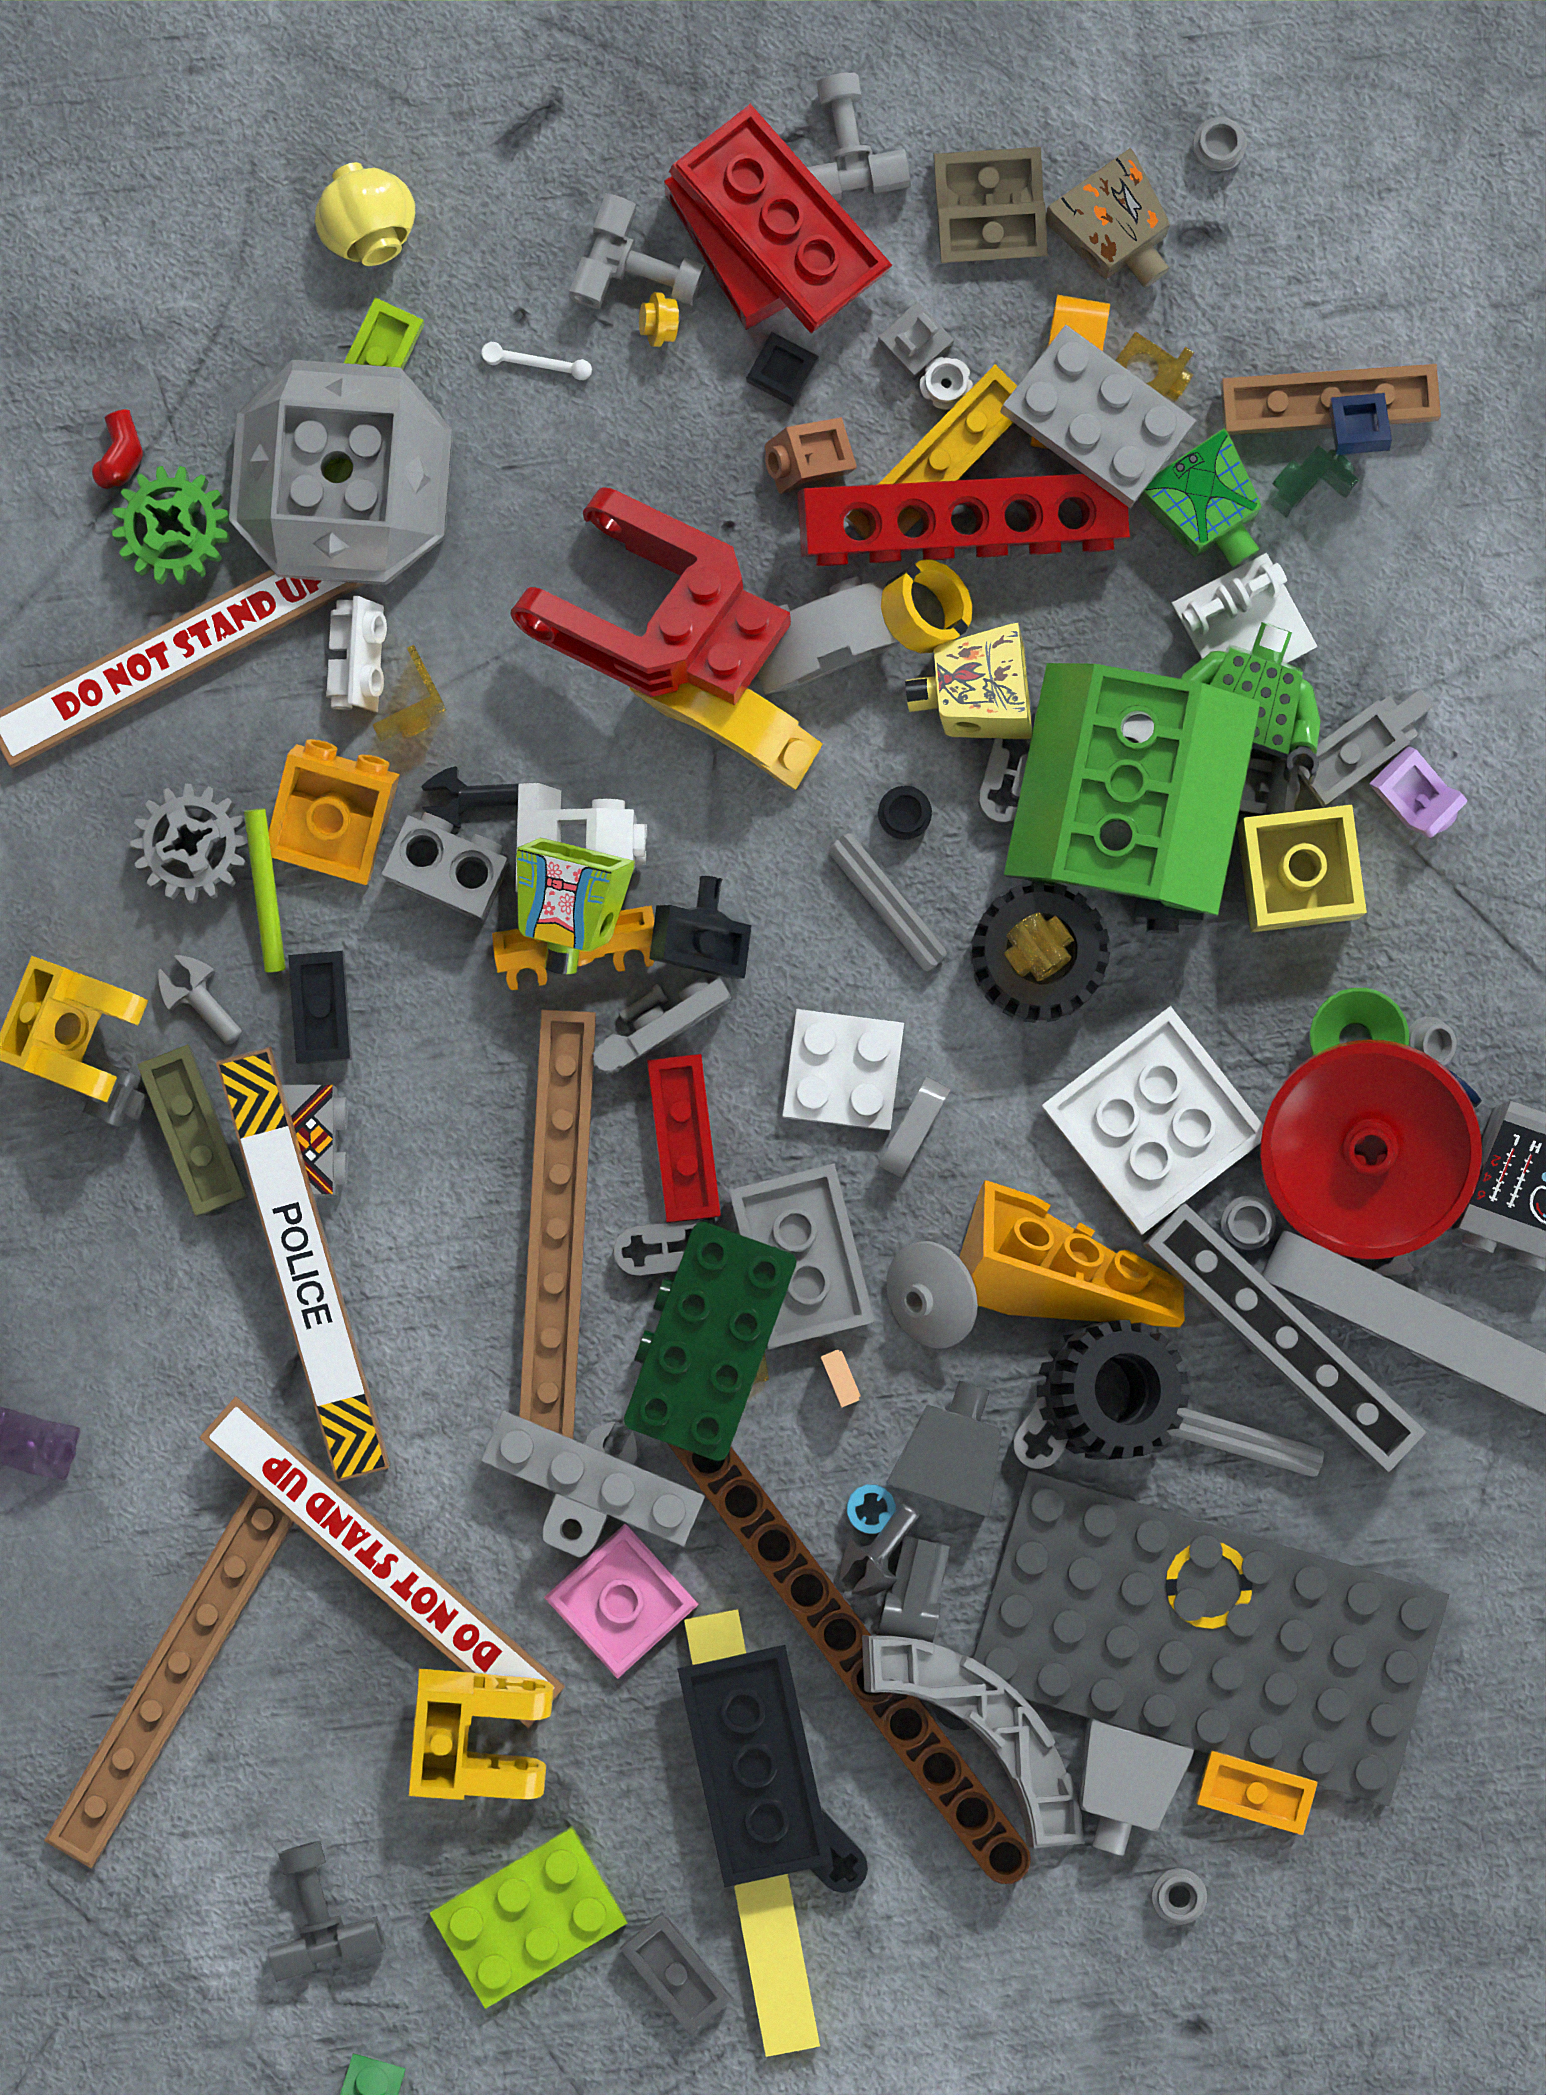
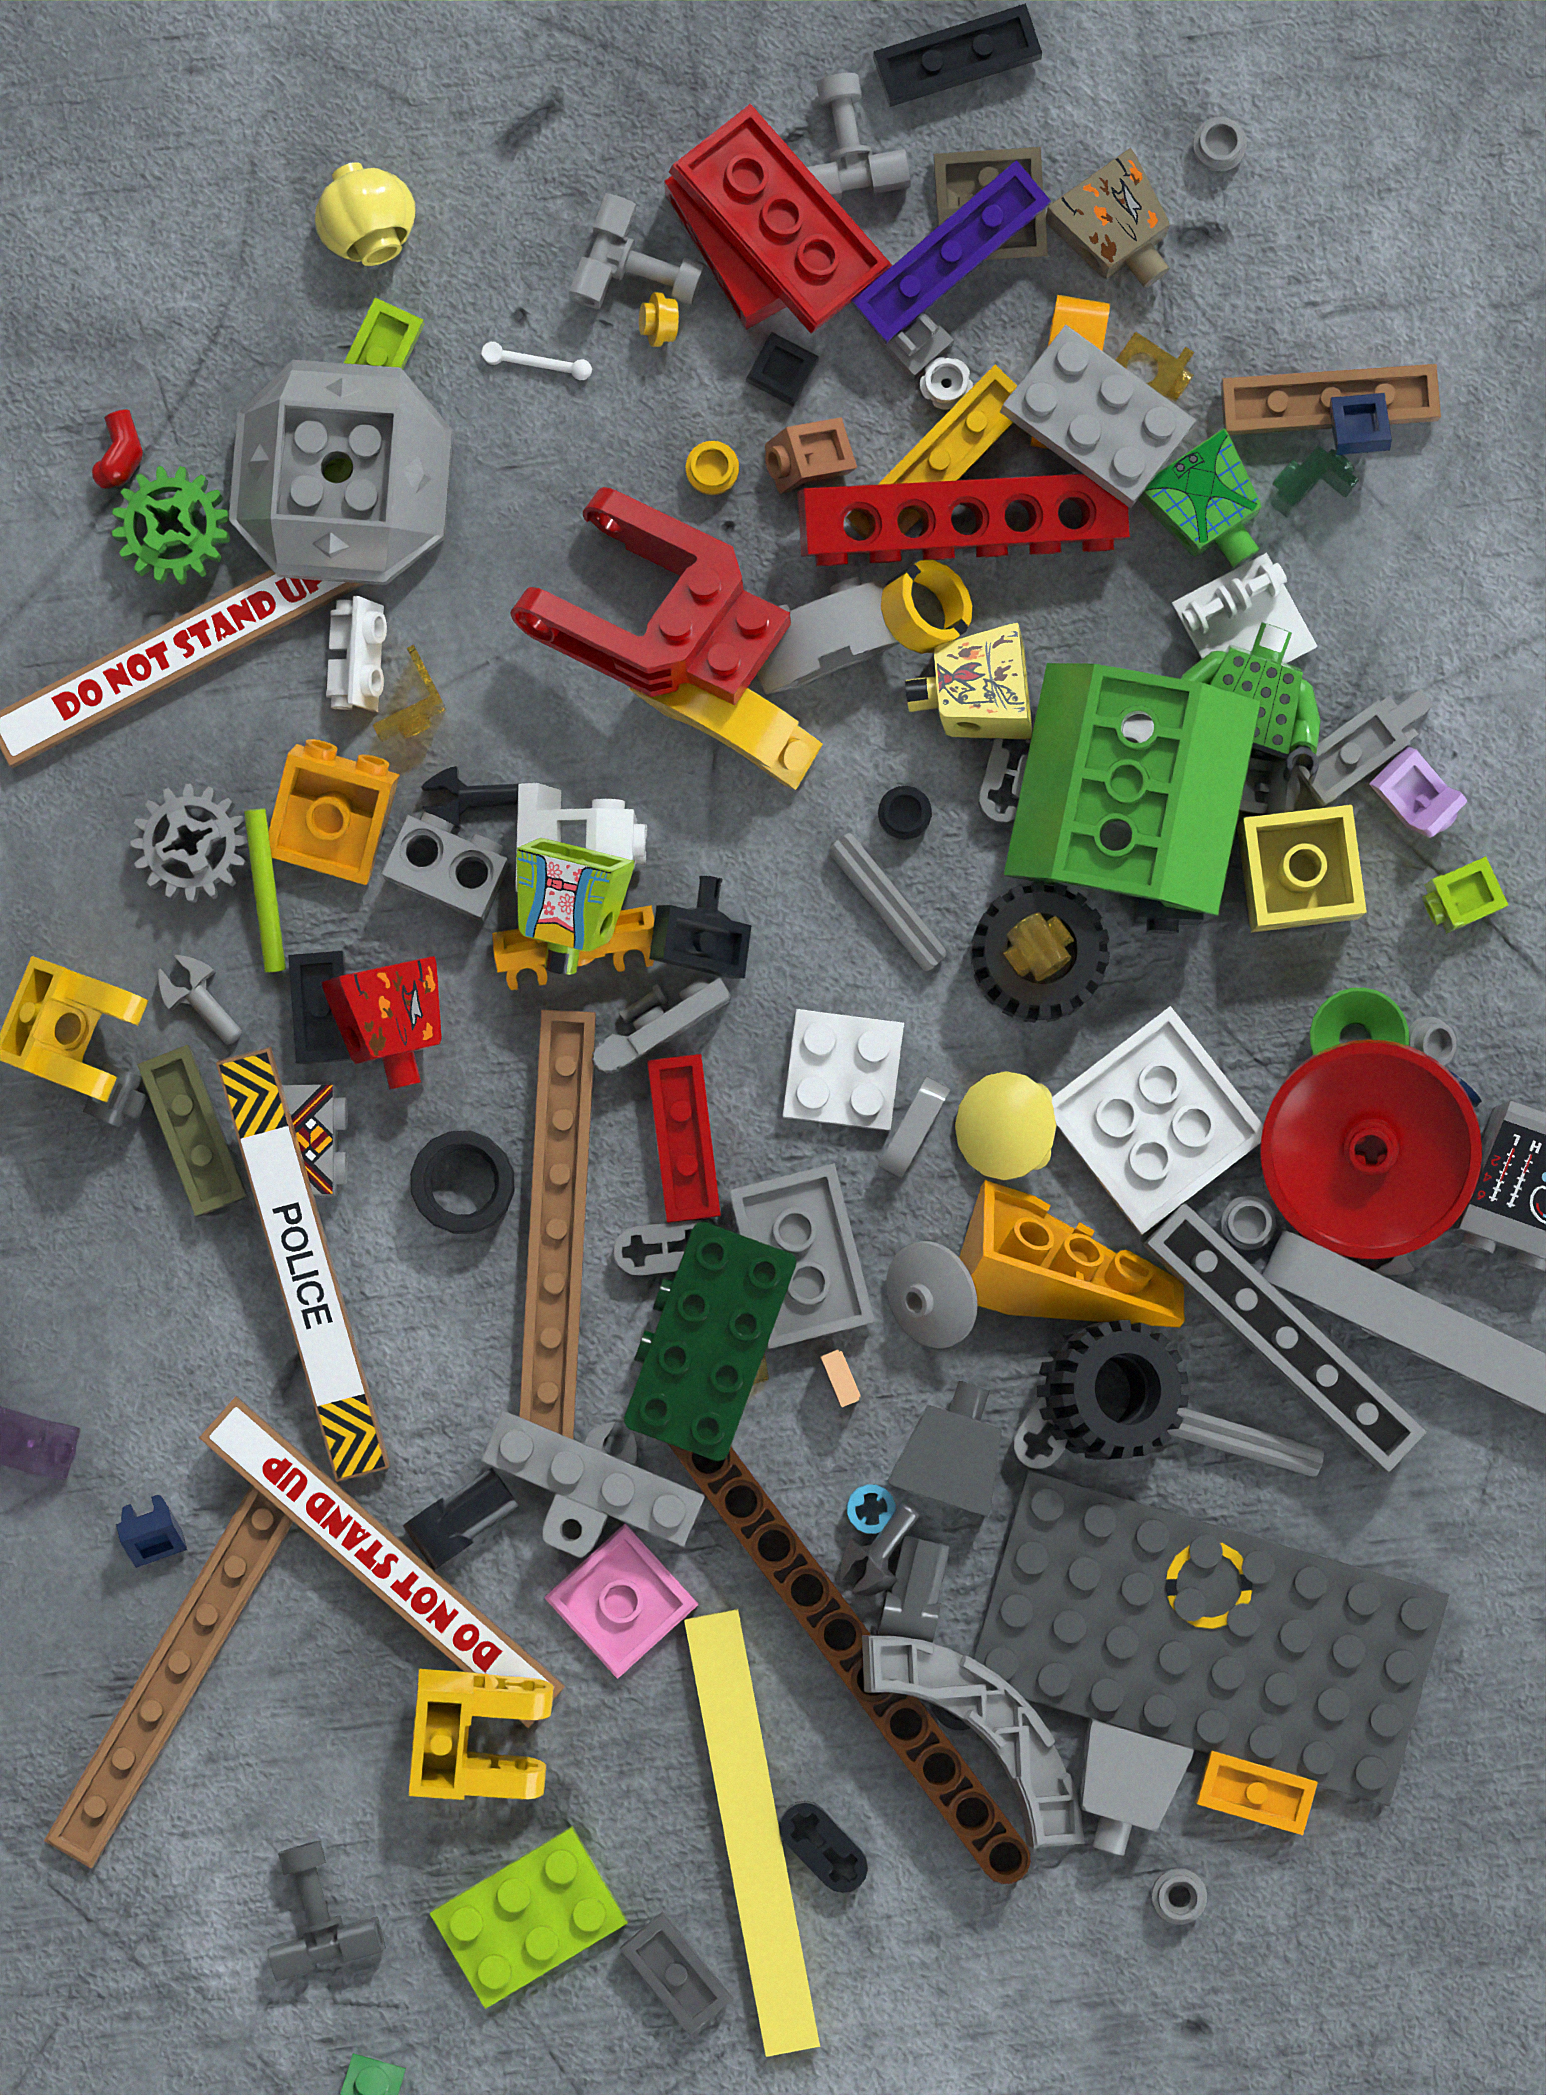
black plate [677,1644,833,1888] -> none
none -> dark blue tile [116,1495,188,1568]
none -> red torso [321,956,442,1090]
none -> black piece [402,1468,519,1570]
none -> black tyre [410,1130,515,1234]
none -> yellow plate [685,441,739,495]
none -> dark purple plate [851,160,1051,344]
none -> black plate [873,3,1042,107]
none -> light yellow dish [955,1071,1056,1180]
none -> lime bracket [1422,856,1509,934]

